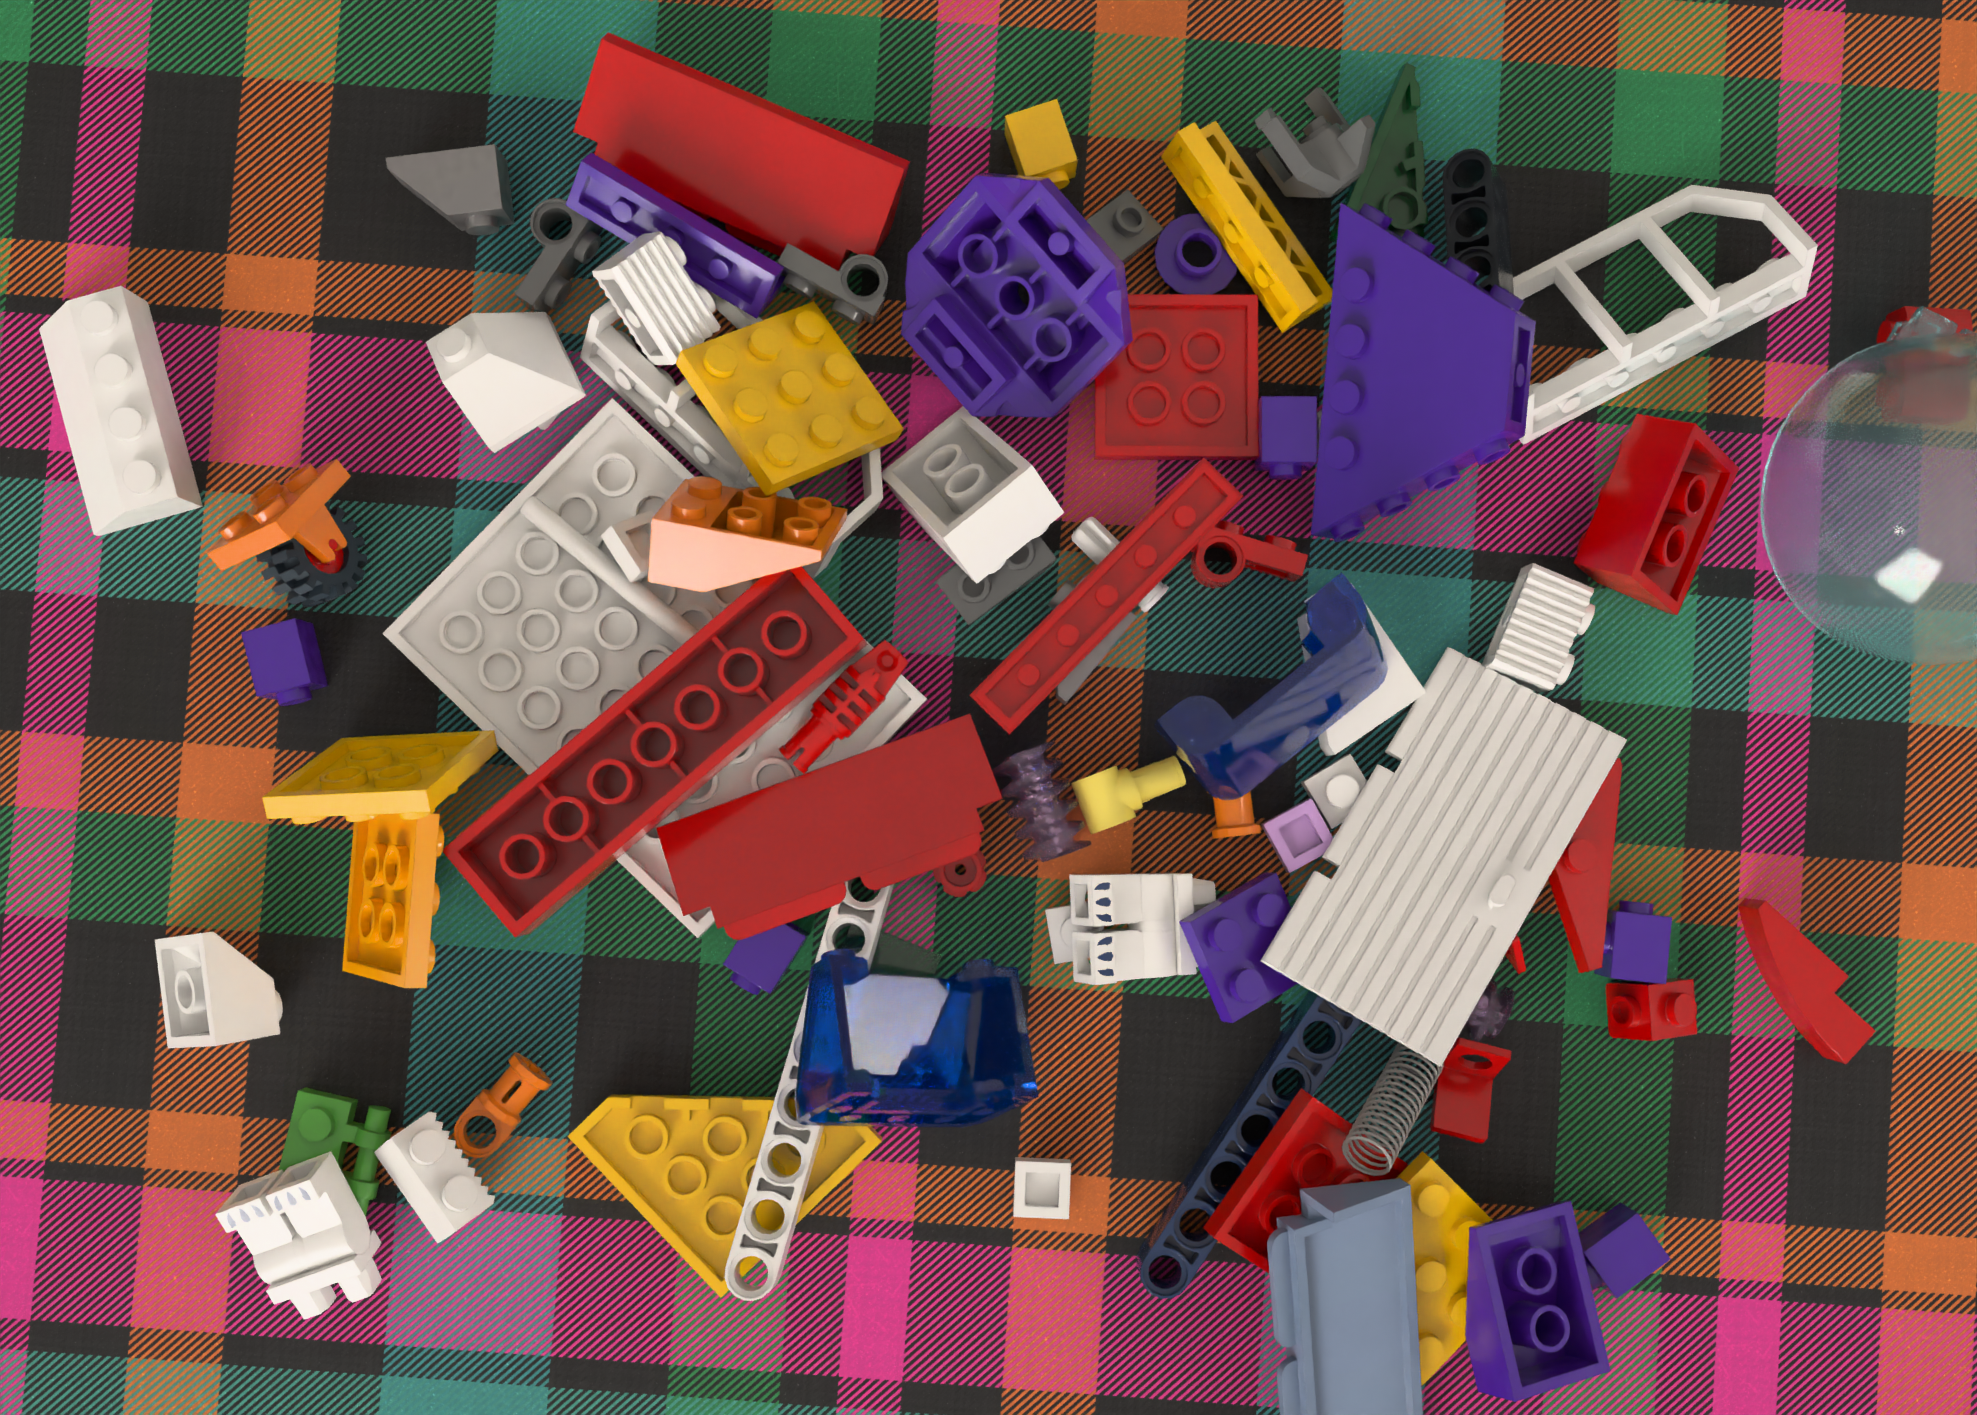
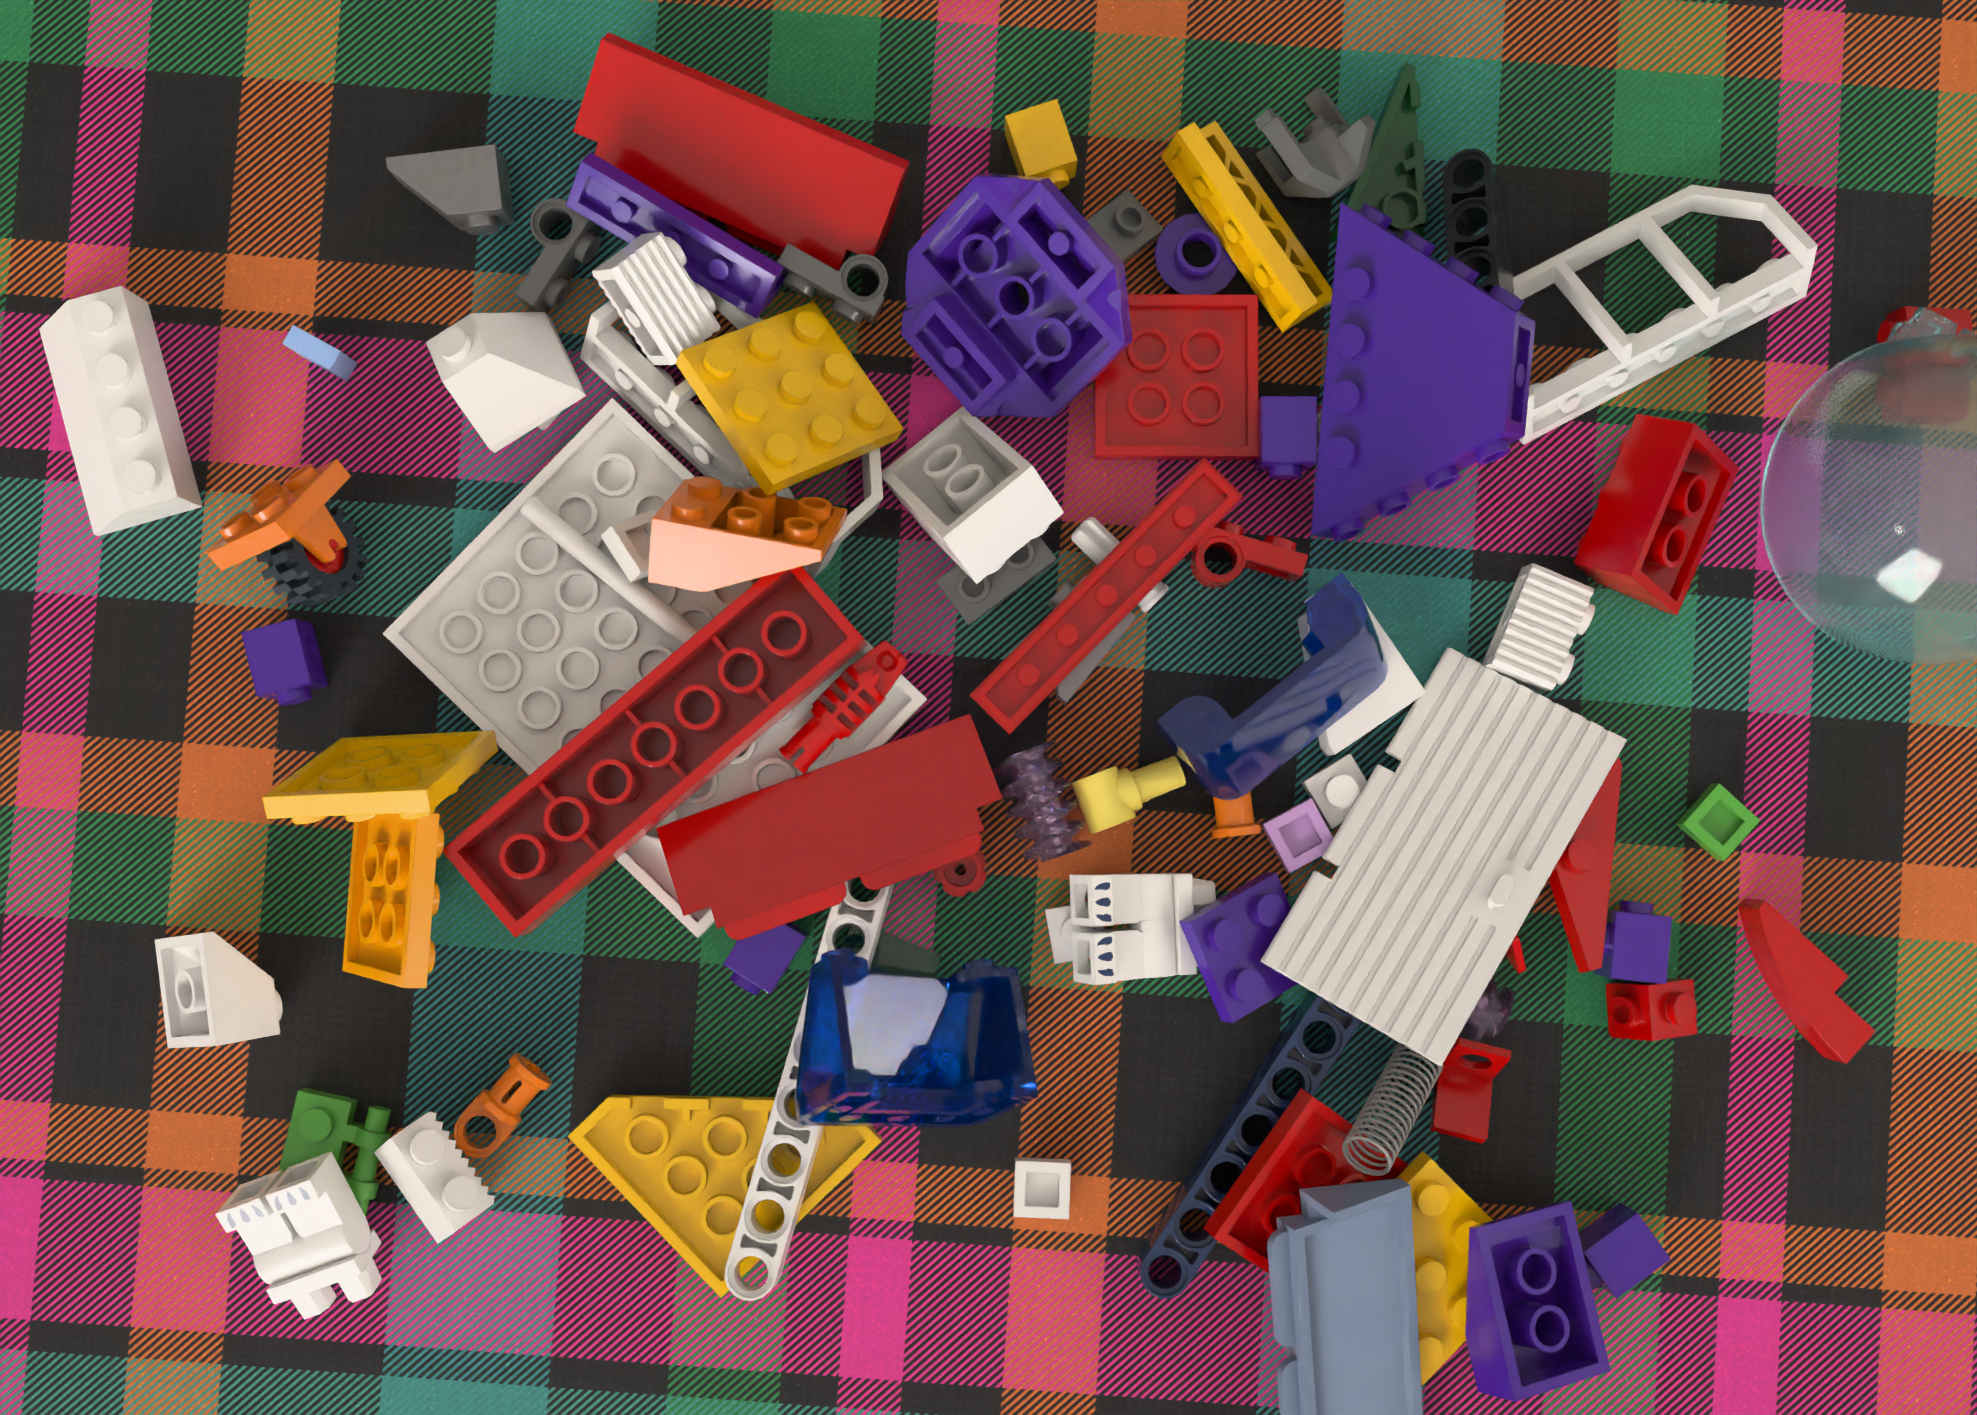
none -> light blue tile [282,325,357,381]
none -> bright green plate [1676,783,1760,861]

